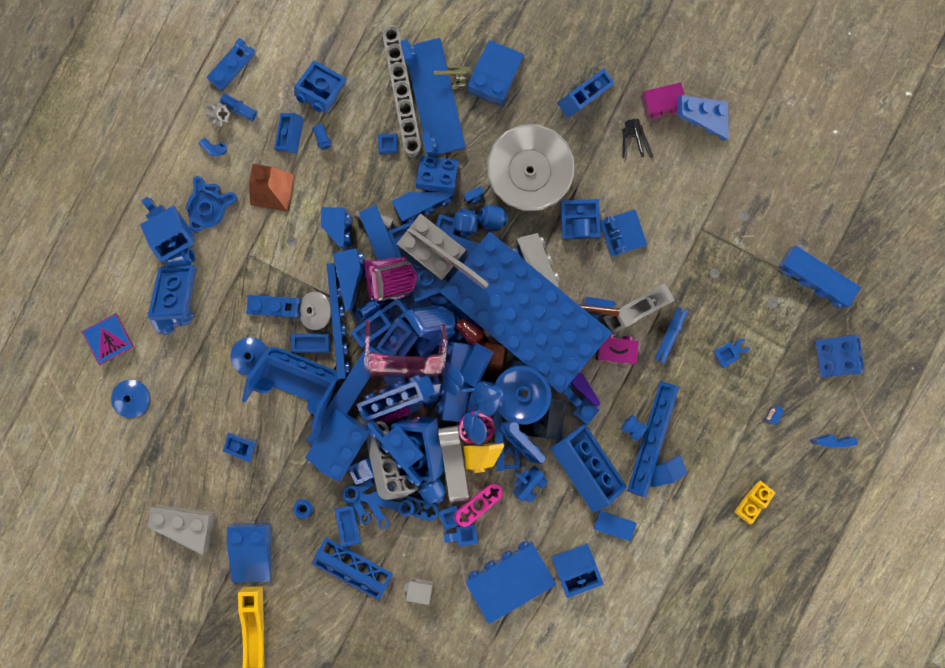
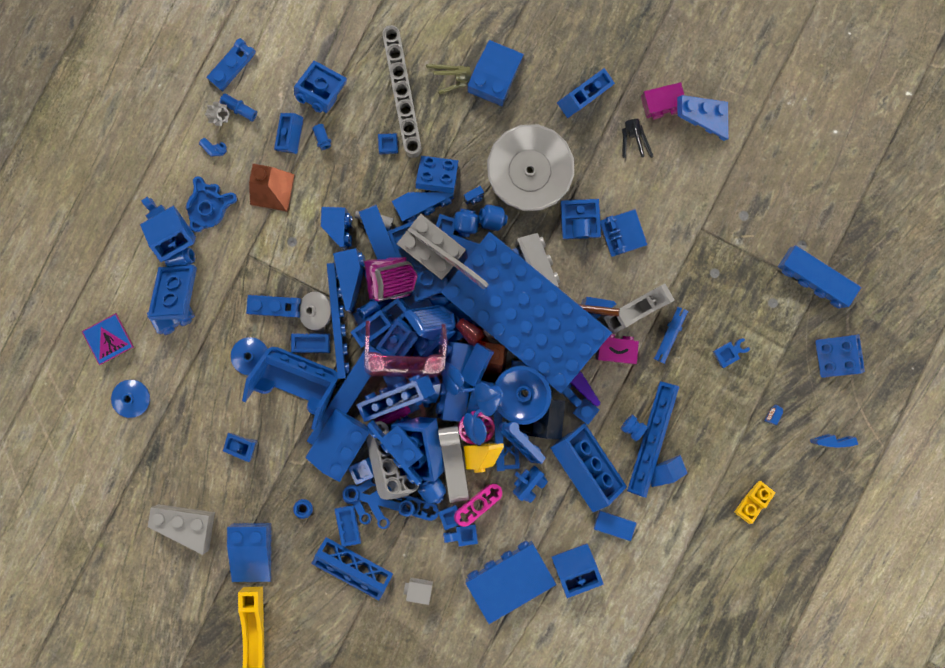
blue bracket [400,38,466,157] -> none

